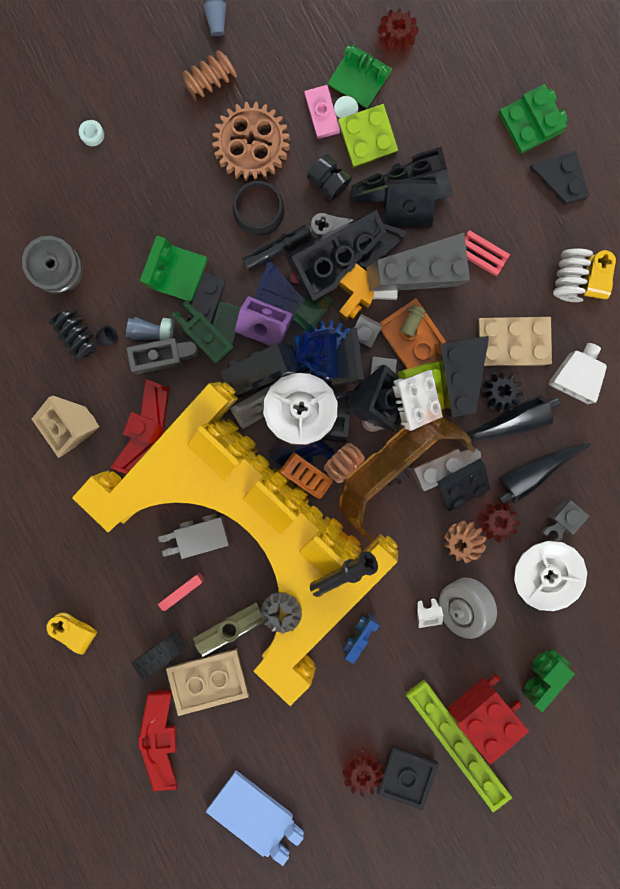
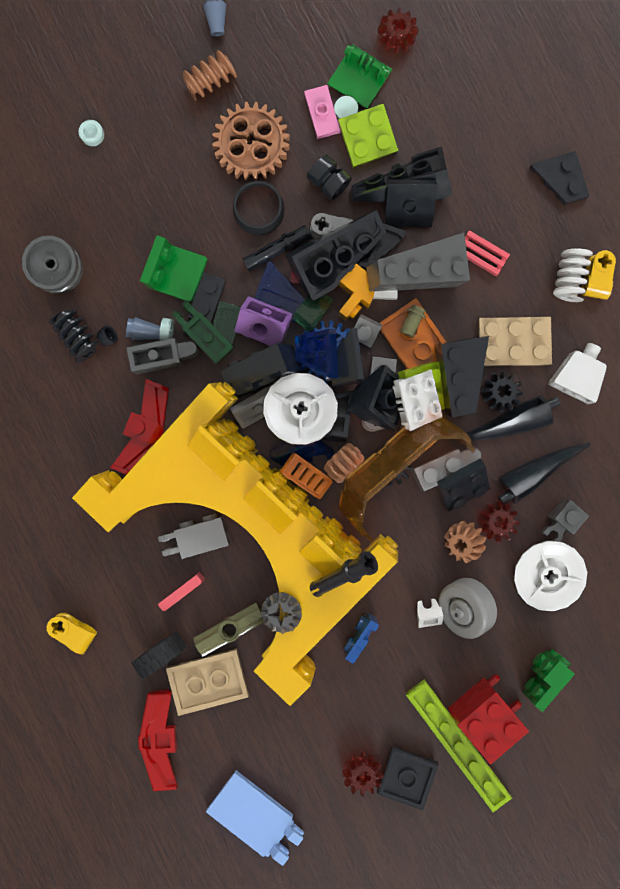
tan slope [32,396,99,458] -> none
green plate [498,84,567,154] -> none

